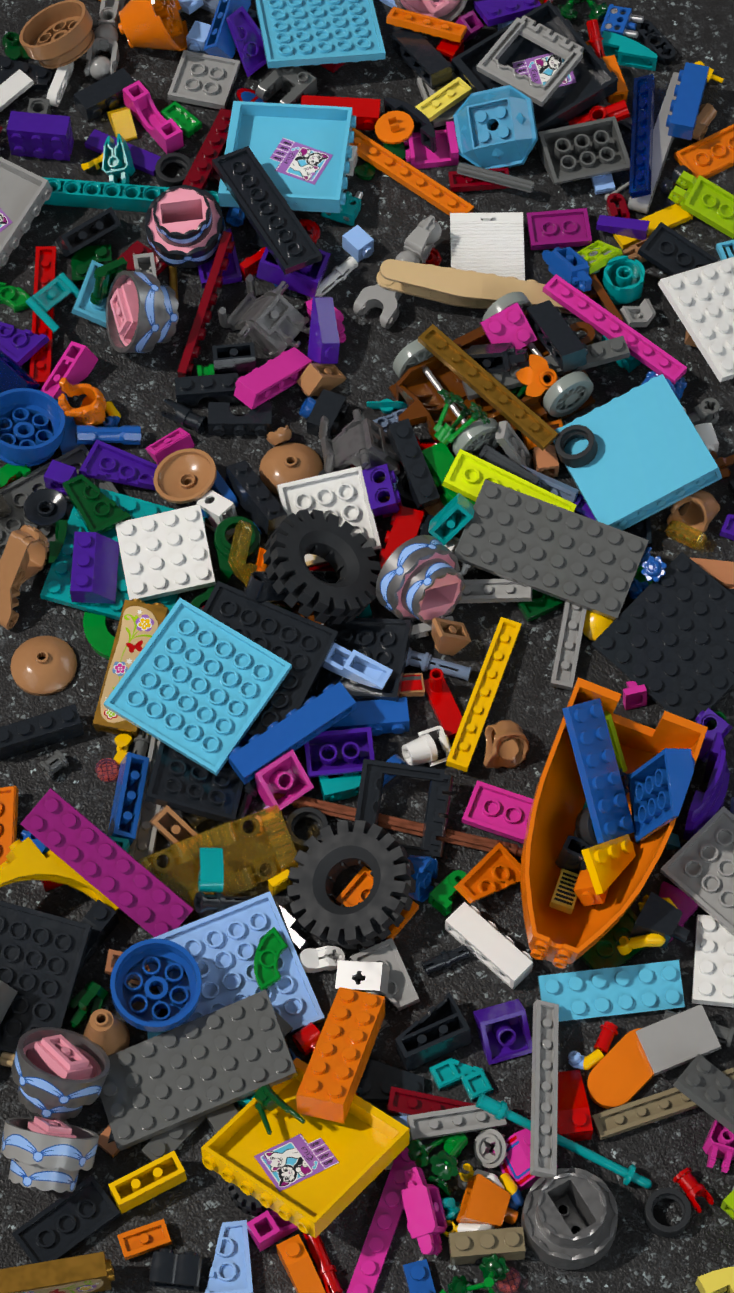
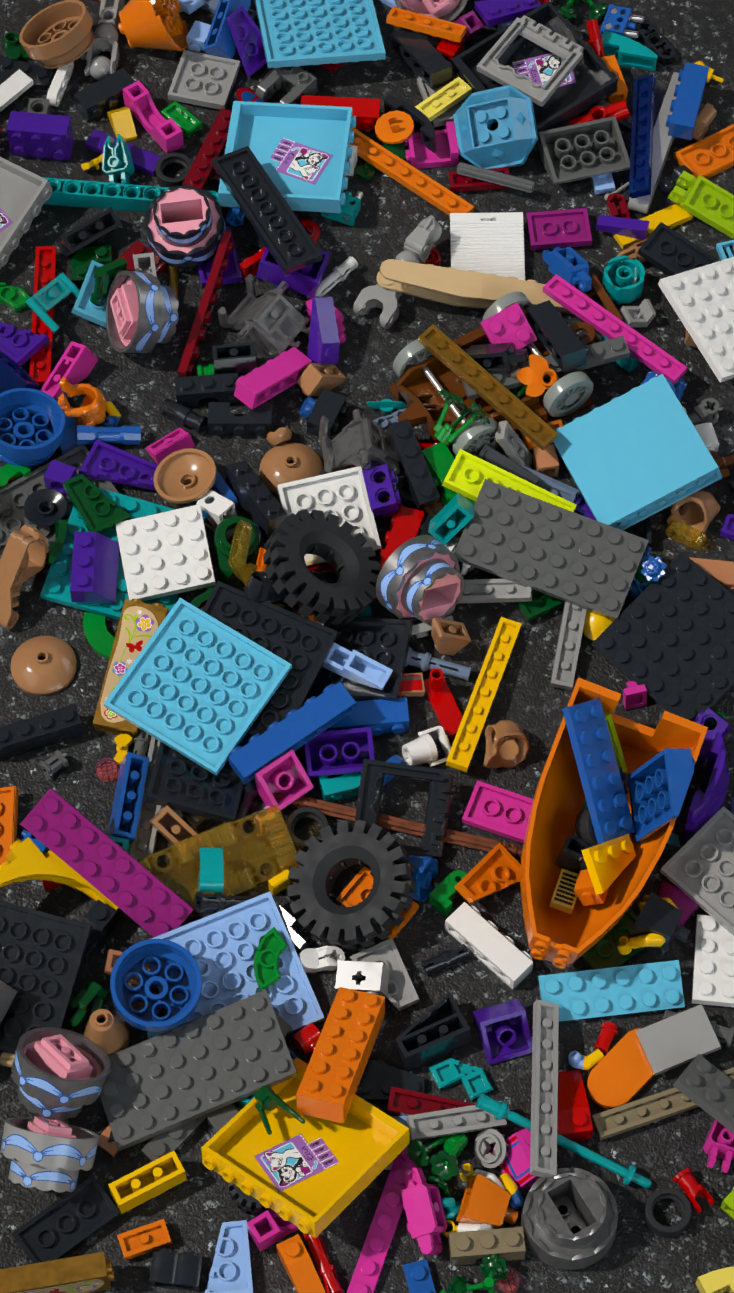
light blue brick [342,225,374,263] -> none
black tyre [555,425,598,468] -> none
lime piece [577,240,623,274] -> none

